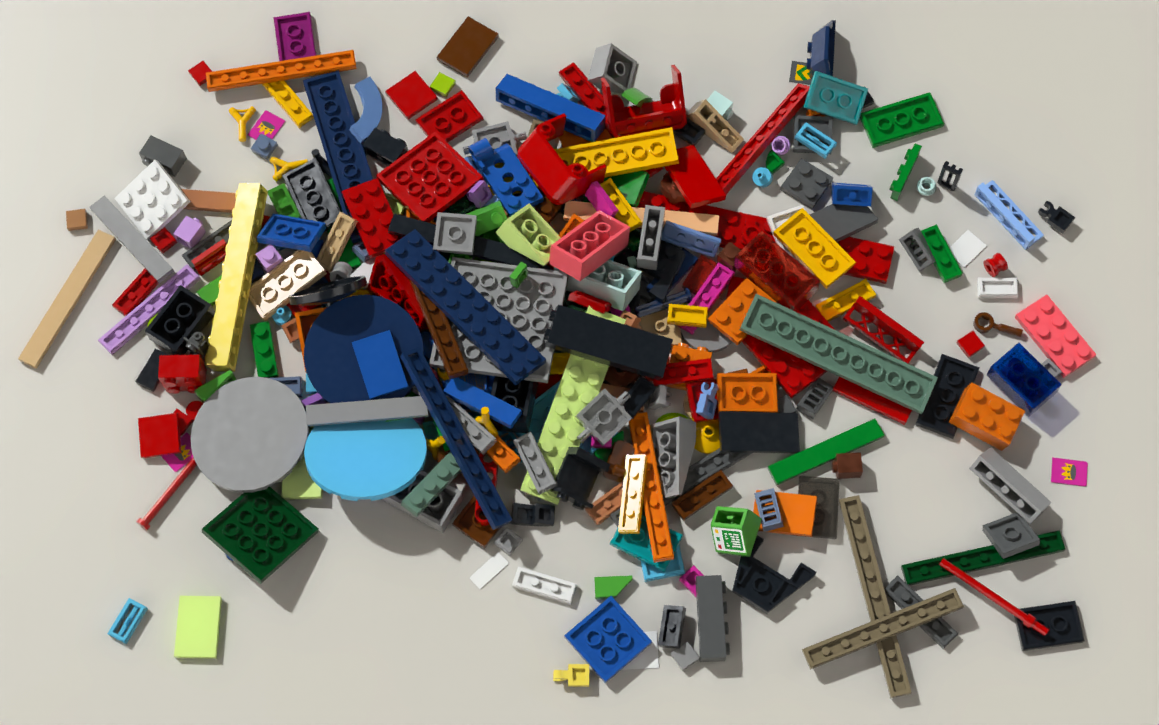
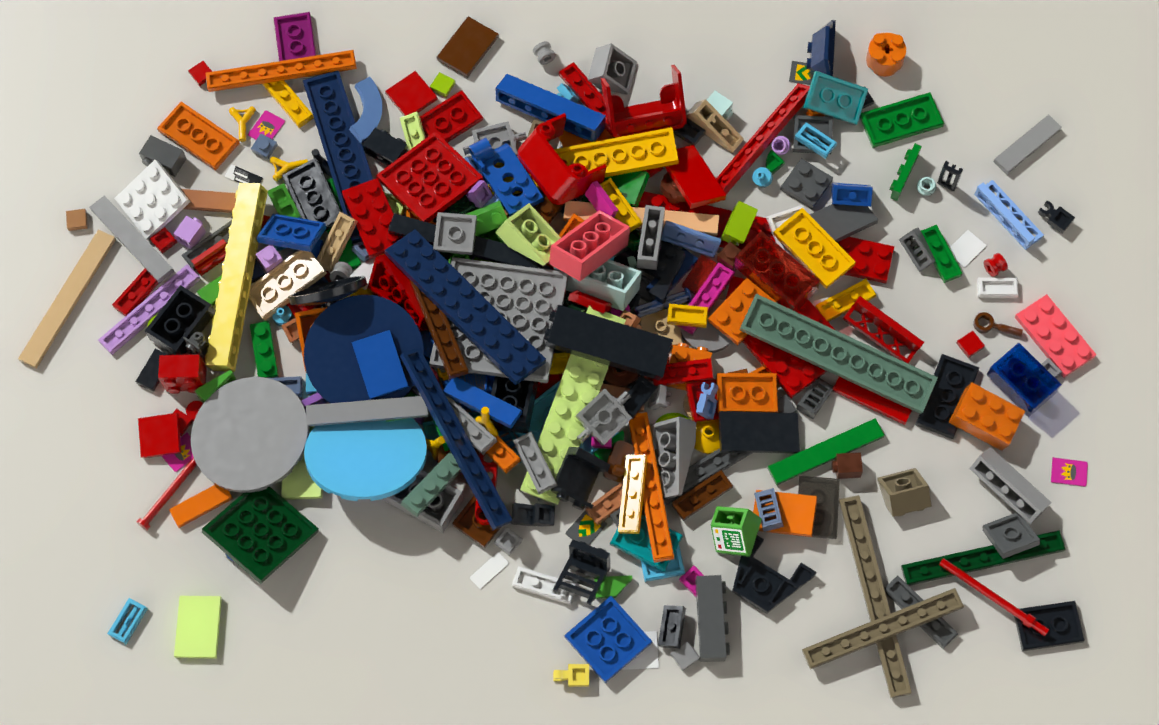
bright green tile [509,262,528,288] -> none
bright green slope [621,88,653,108] -> none
none -> orange tile [157,102,240,170]
none -> orange tile [169,484,233,528]
none -> sticker [225,165,263,183]
none -> yellowish green plate [400,112,426,151]
none -> light grey wheel [533,41,556,65]
none -> black plate [553,539,611,605]
none -> sticker [565,511,607,545]
none -> lime hinge [720,201,758,246]
none -> orange brick [866,33,906,77]
none -> dark tan slope [877,468,932,517]
none -> light grey tile [993,114,1062,174]

